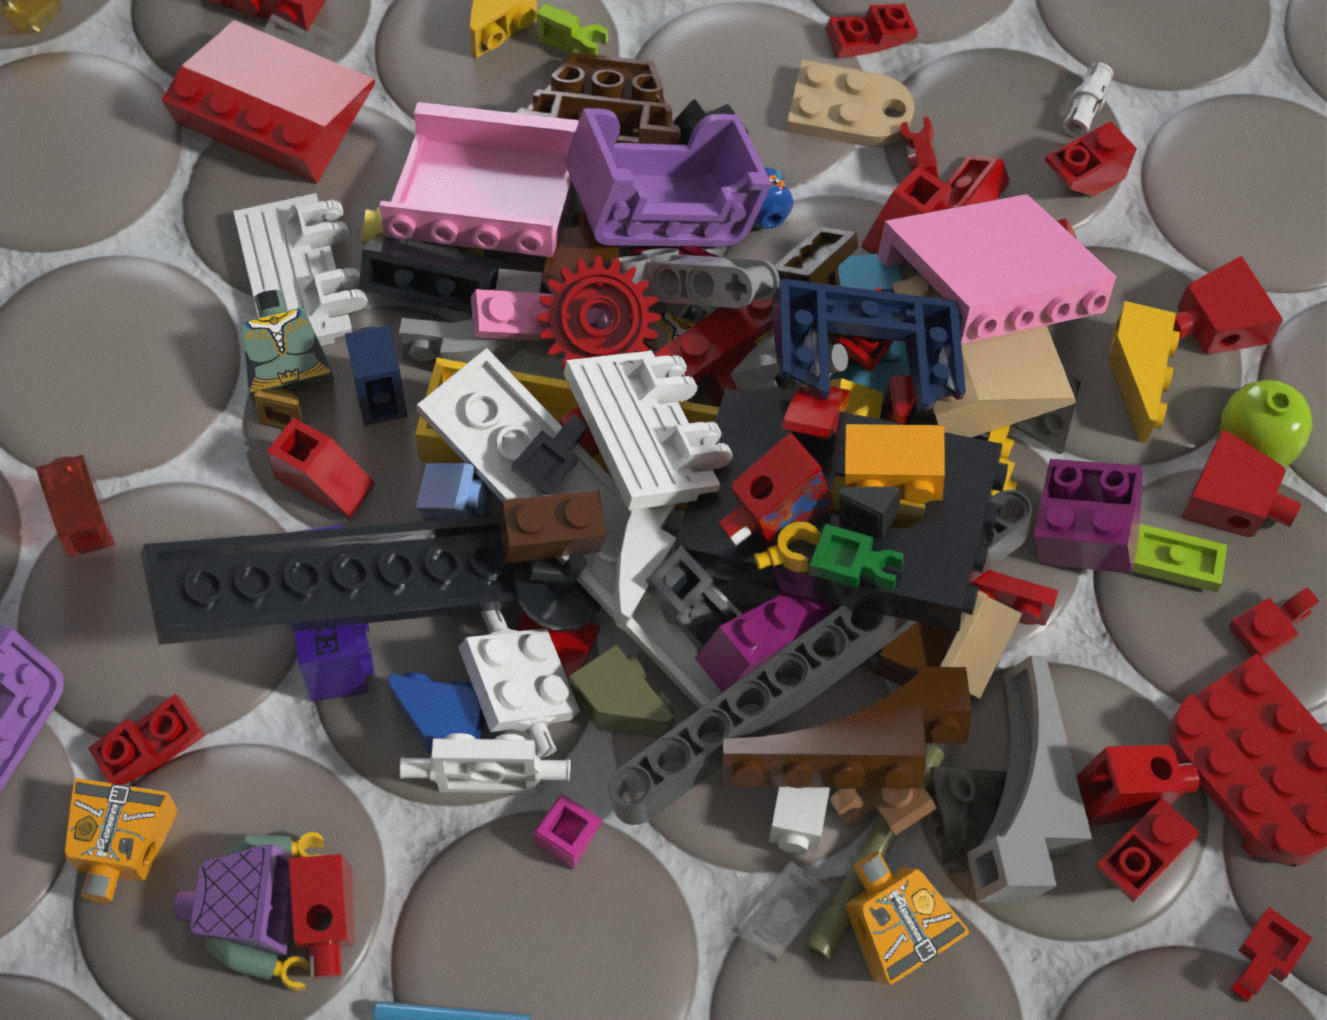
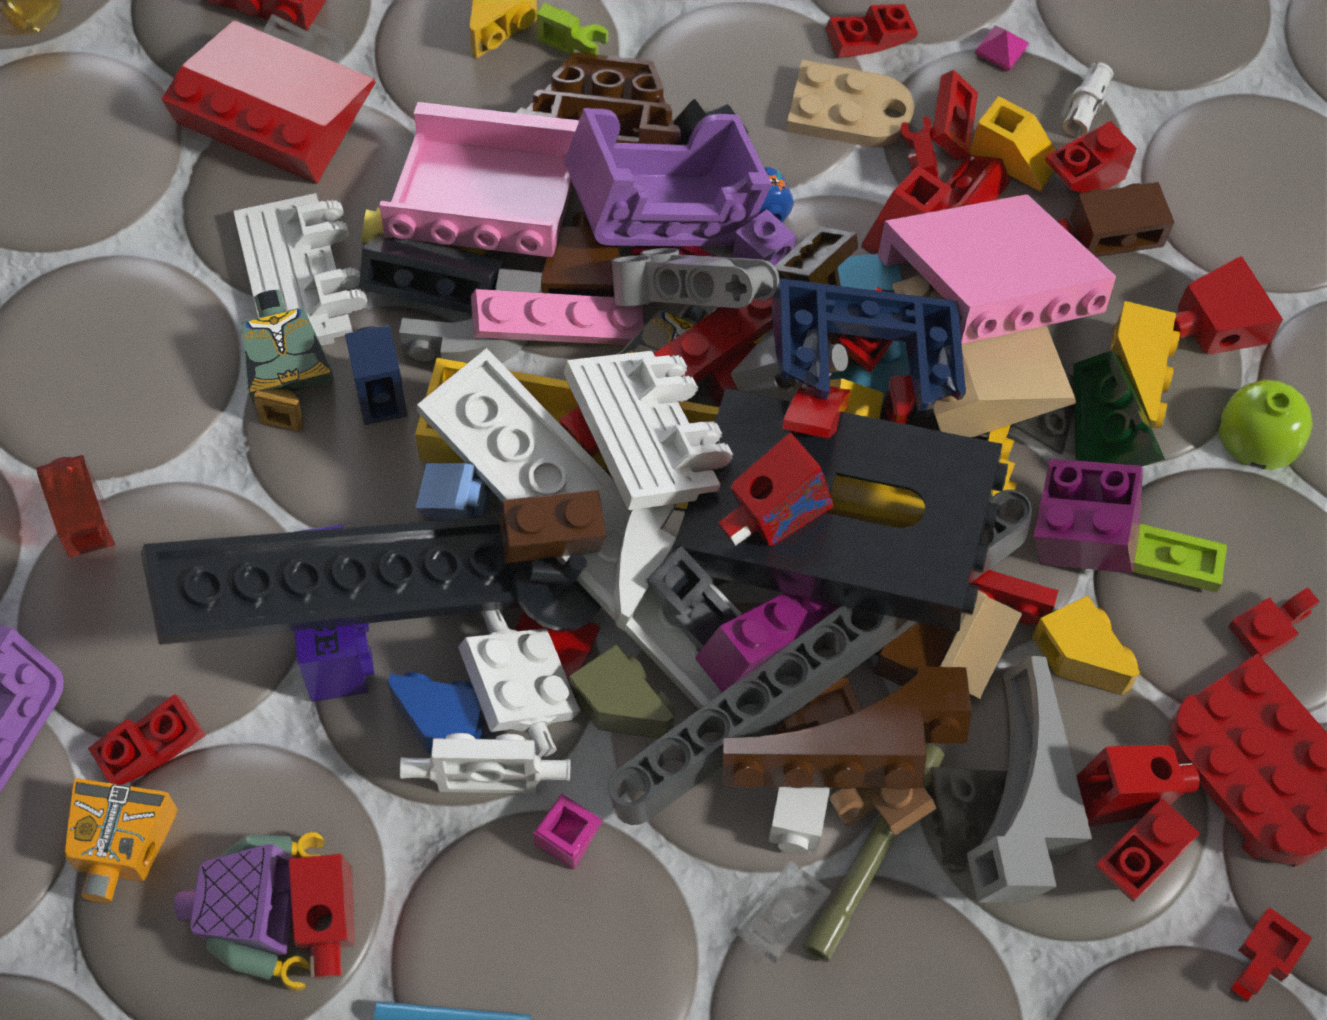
red slope [266,418,375,520] -> none
black plate [511,415,588,496] -> none
red gear [536,255,661,371] -> none
yellow piece [754,522,821,572] -> none
green plate [810,524,904,591] -> none
pearl dark grey slope [839,486,900,539] -> none
light orange brick [845,424,945,504] -> none
light orange torso [846,852,970,985] -> none
red torso [1181,430,1302,537] -> none
none -> medium lavender brick [733,209,796,265]
none -> dark orange plate [775,677,862,734]
none -> red plate [932,69,978,161]
none -> yellow slope [970,96,1056,192]
none -> dark pink slope [975,25,1029,72]
none -> yellow slope [1031,595,1140,695]
none -> reddish brown brick [1070,182,1174,257]
none -> dark green wing [1073,350,1165,467]

